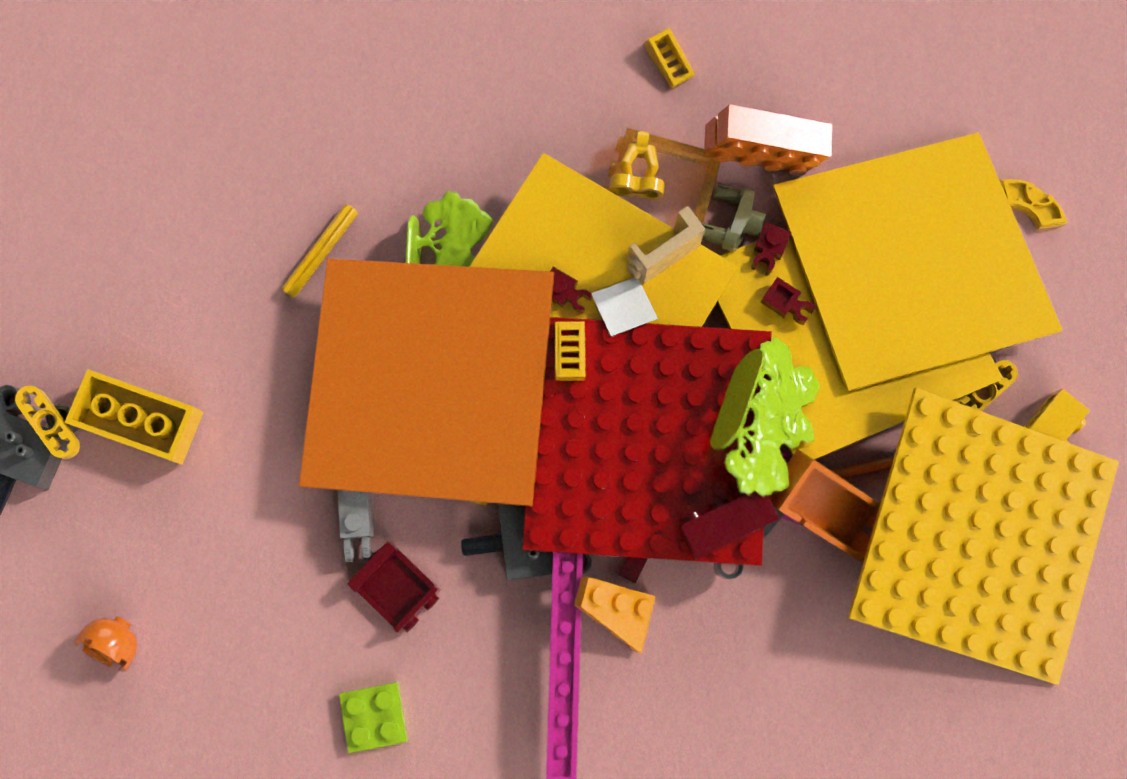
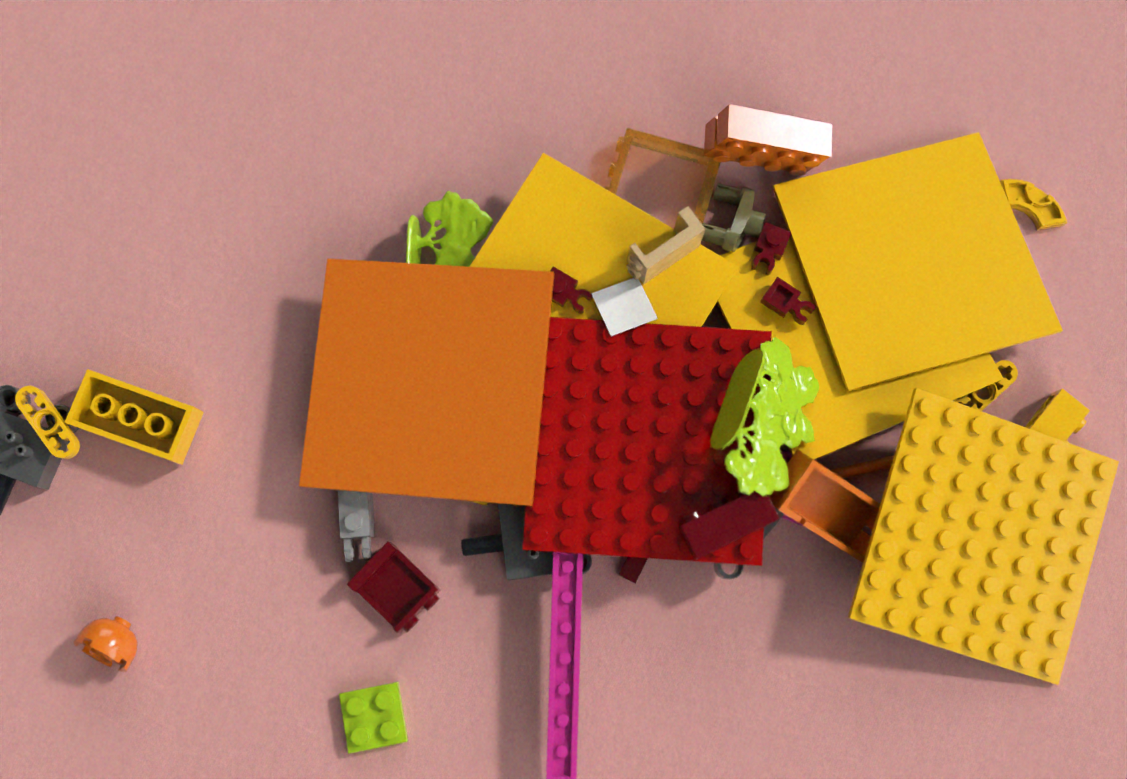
yellow axle [282,204,358,298] -> none
yellow slope [555,322,585,381] -> none
light orange wing [574,576,655,653] -> none
yellow piece [609,131,665,201] -> none
yellow slope [643,27,695,89] -> none

